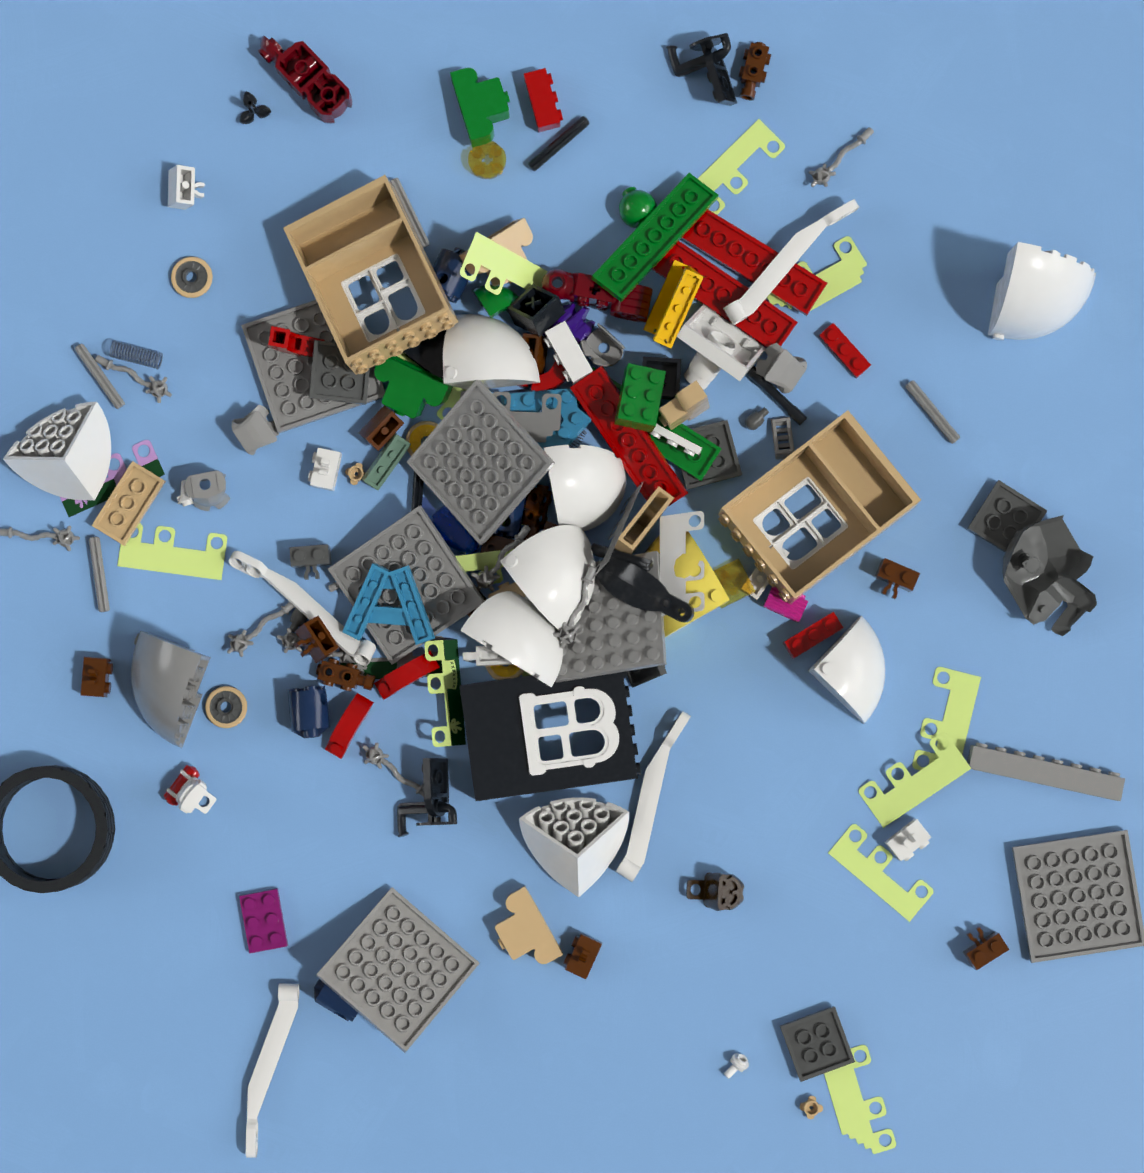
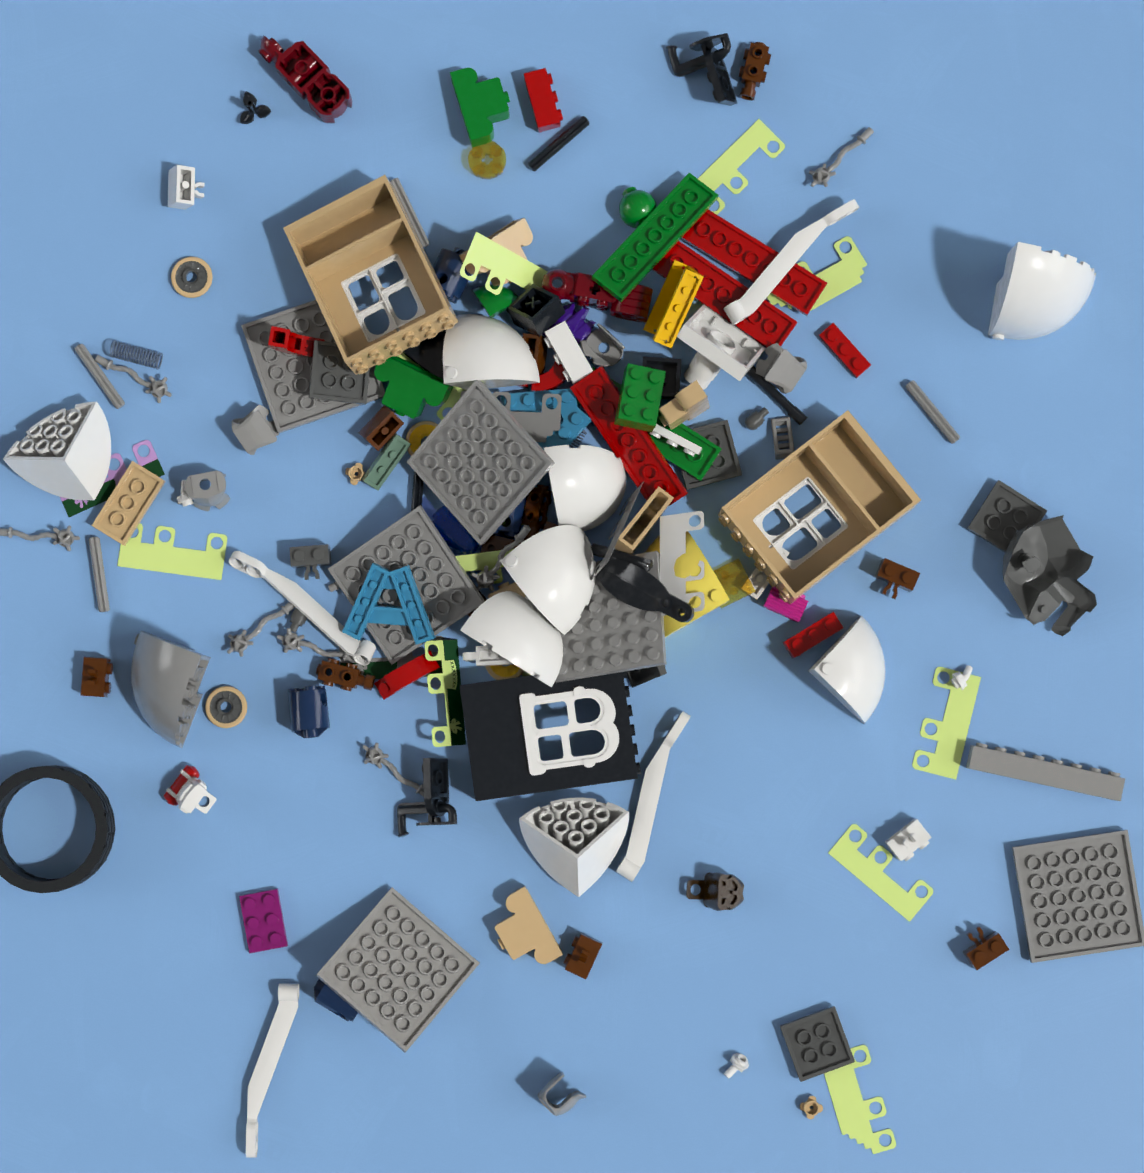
reddish brown brick [294,615,340,663] -> none
white brick [308,448,342,491] -> none
red arch [325,693,374,759] -> none
light grey piece [553,566,597,649] -> none
yellowish green piece [859,732,971,828] -> none
none -> light grey piece [538,1072,586,1116]
none -> white plate [951,665,973,690]

